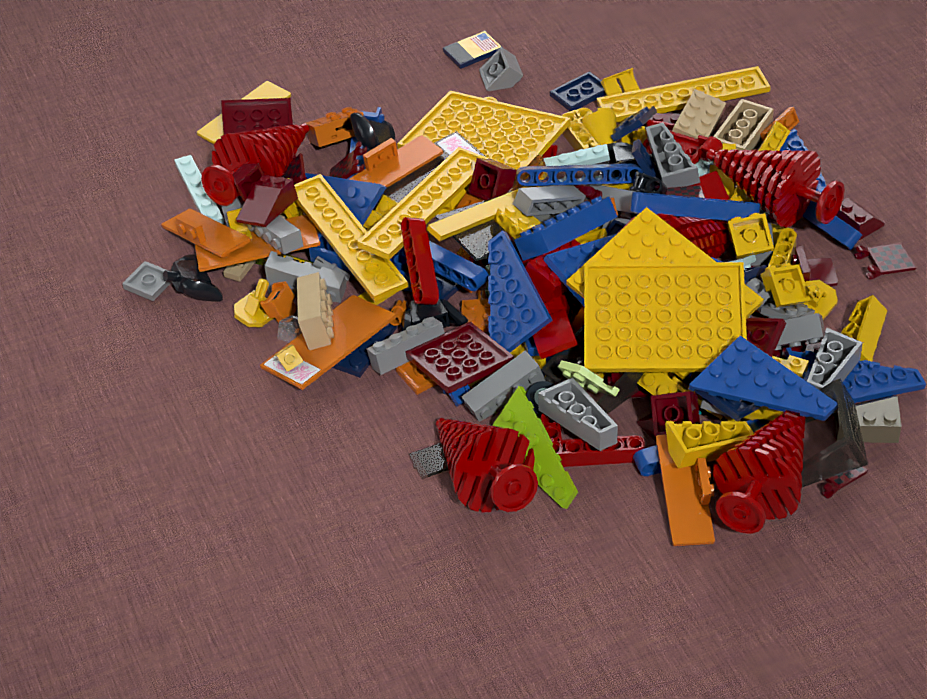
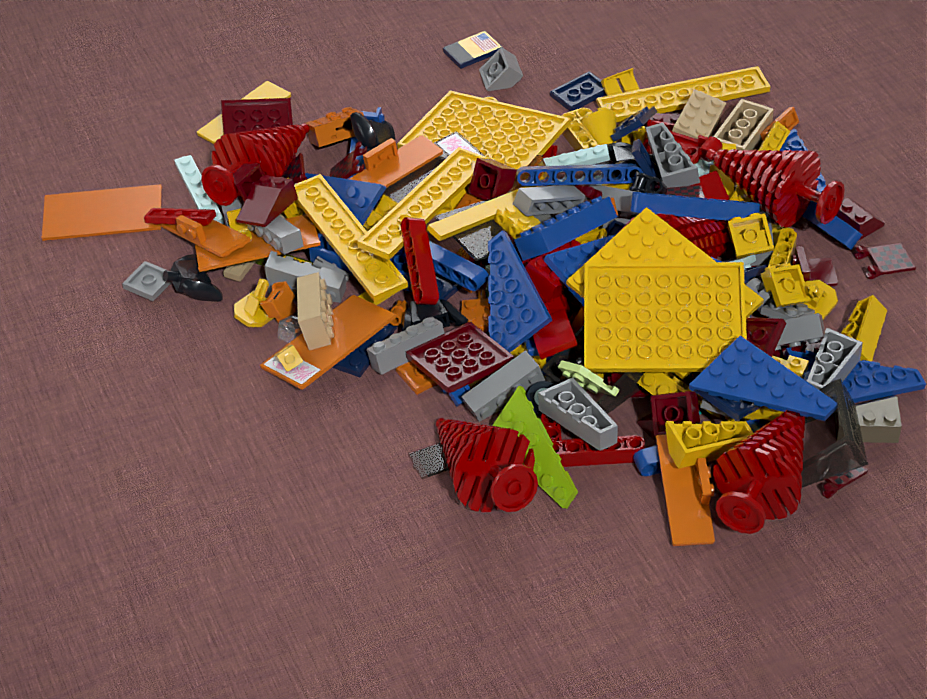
none -> orange piece [41,184,162,241]
none -> red plate [144,208,216,226]

